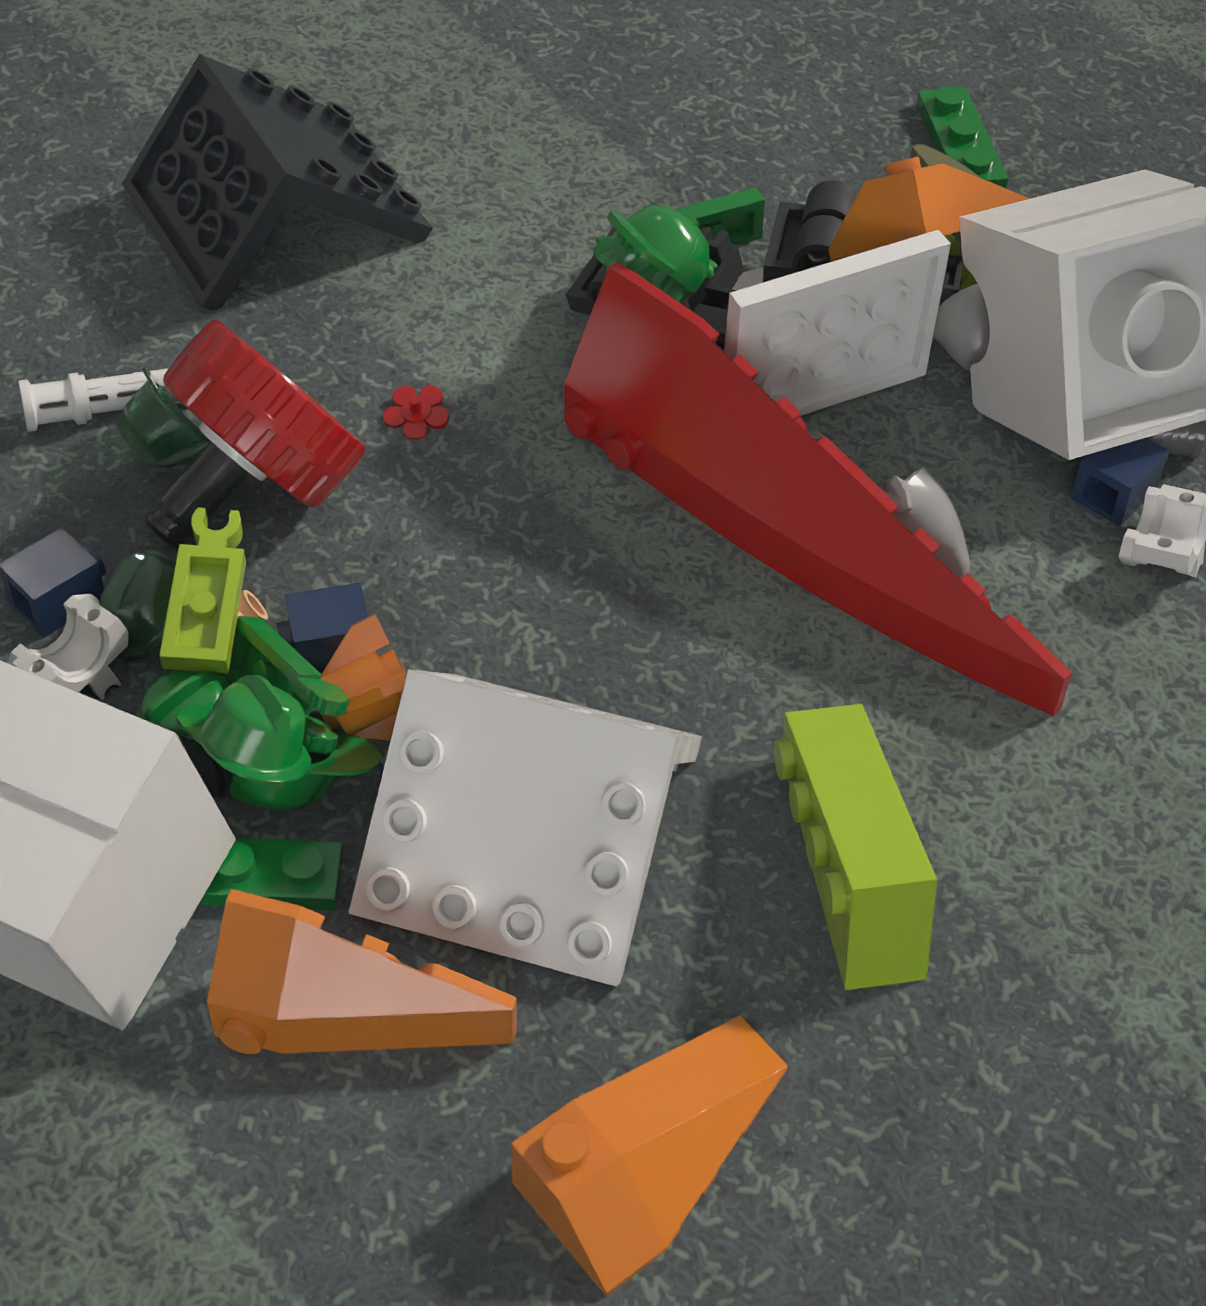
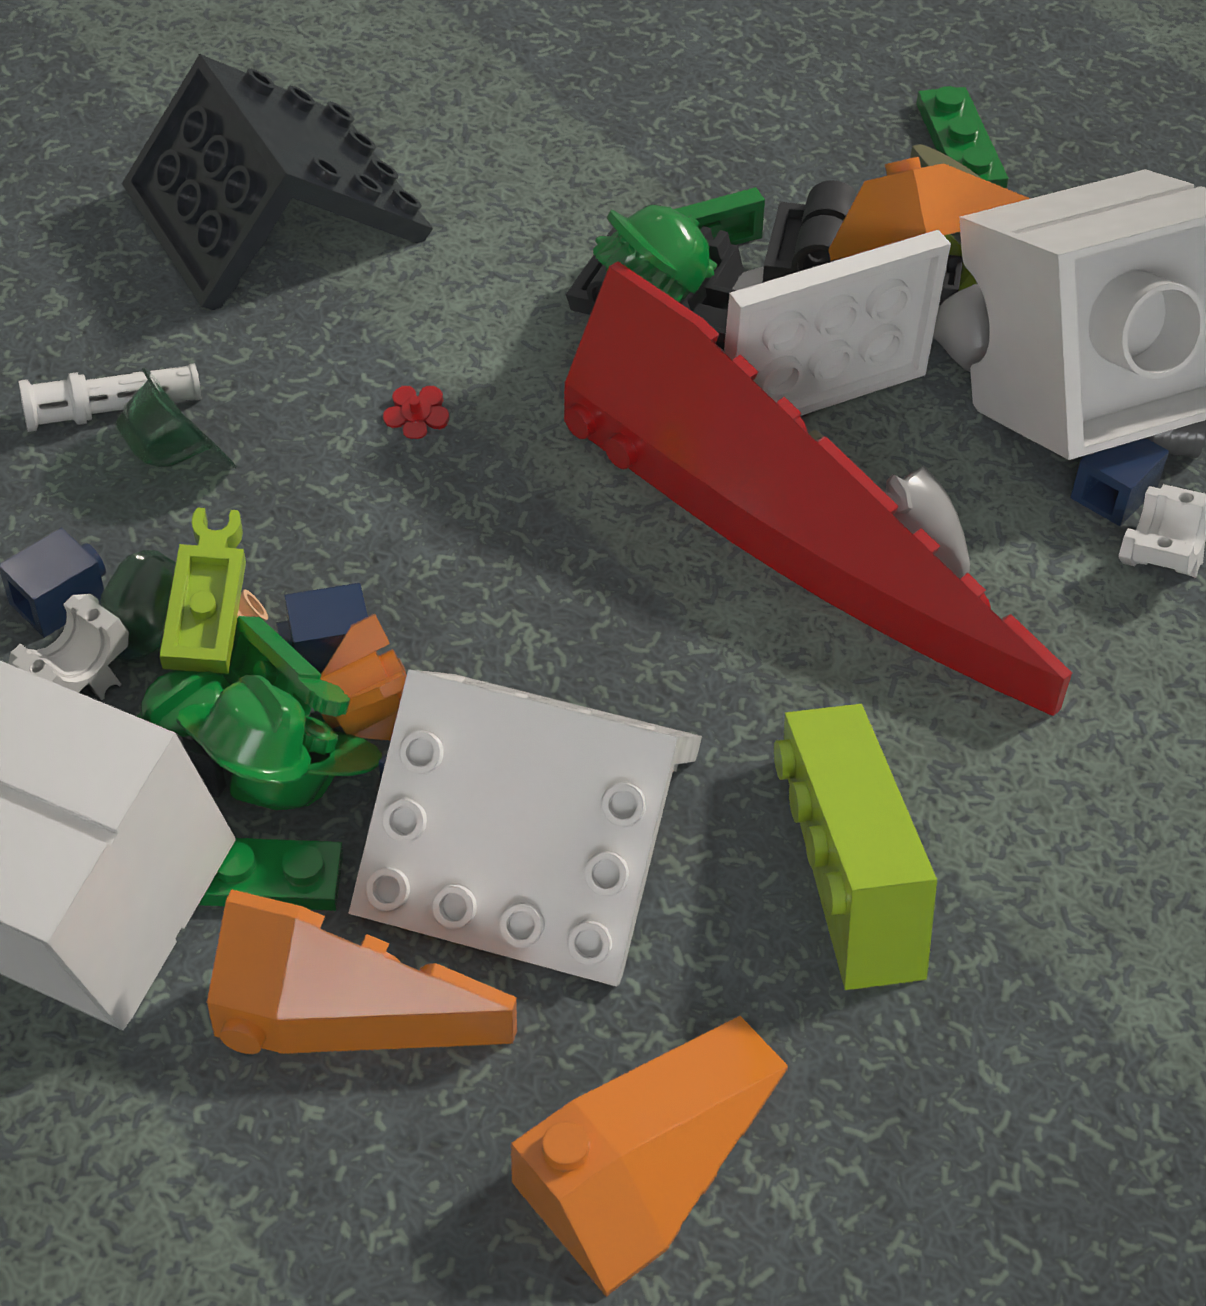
red wheel [146,319,366,549] -> none

